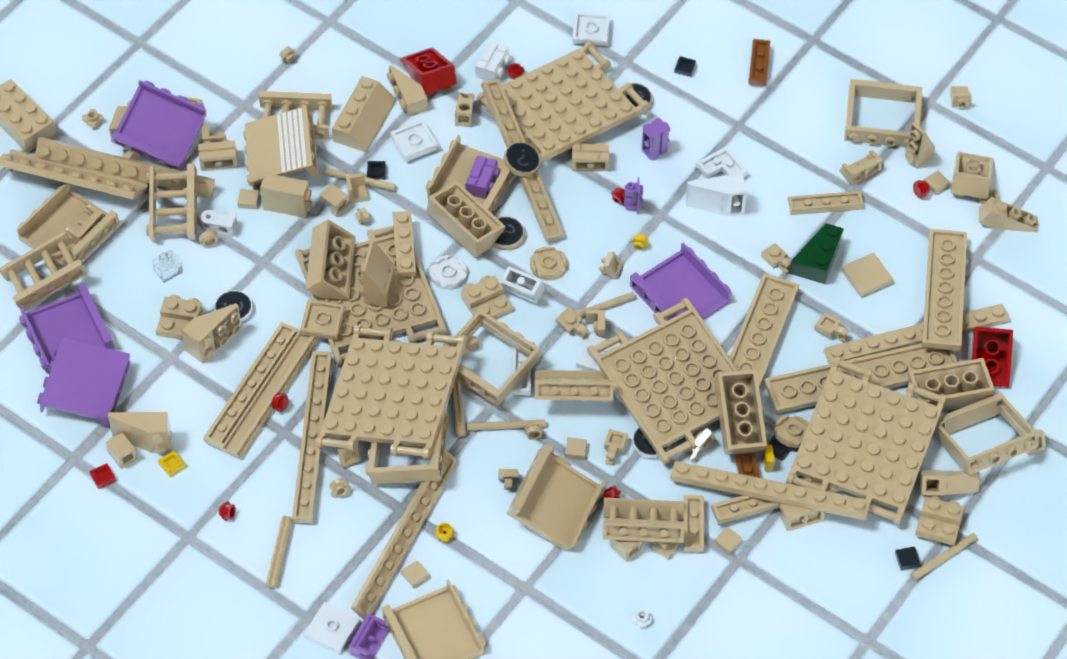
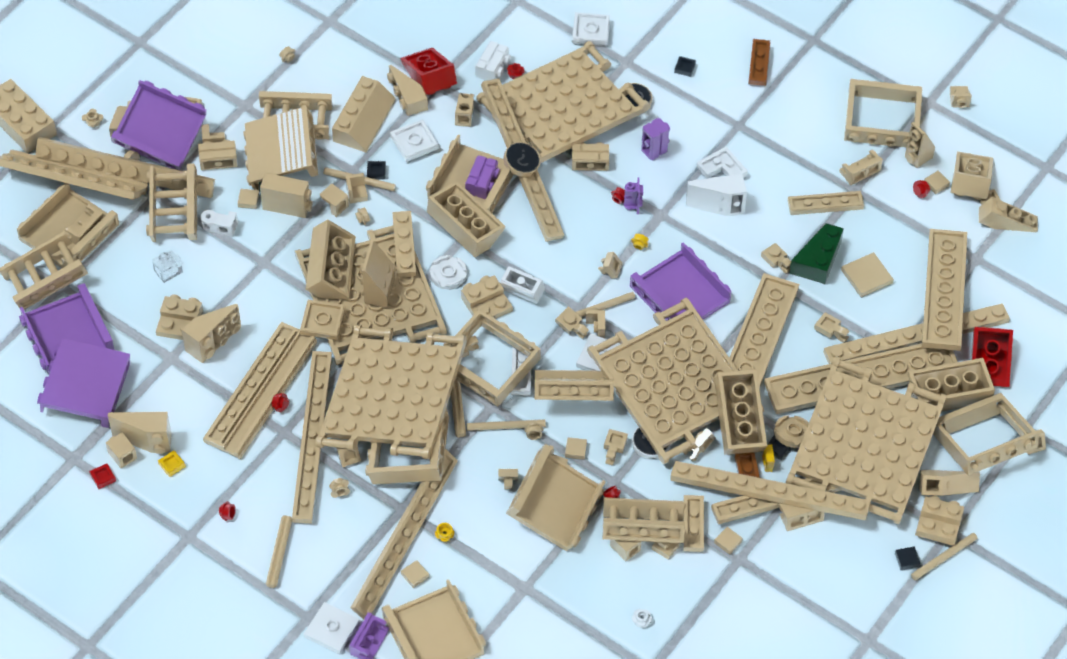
tan tile [198,230,218,247] -> none
black tile [214,290,253,323] -> none
black tile [493,216,524,250] -> none
tan tile [530,246,567,281] -> none

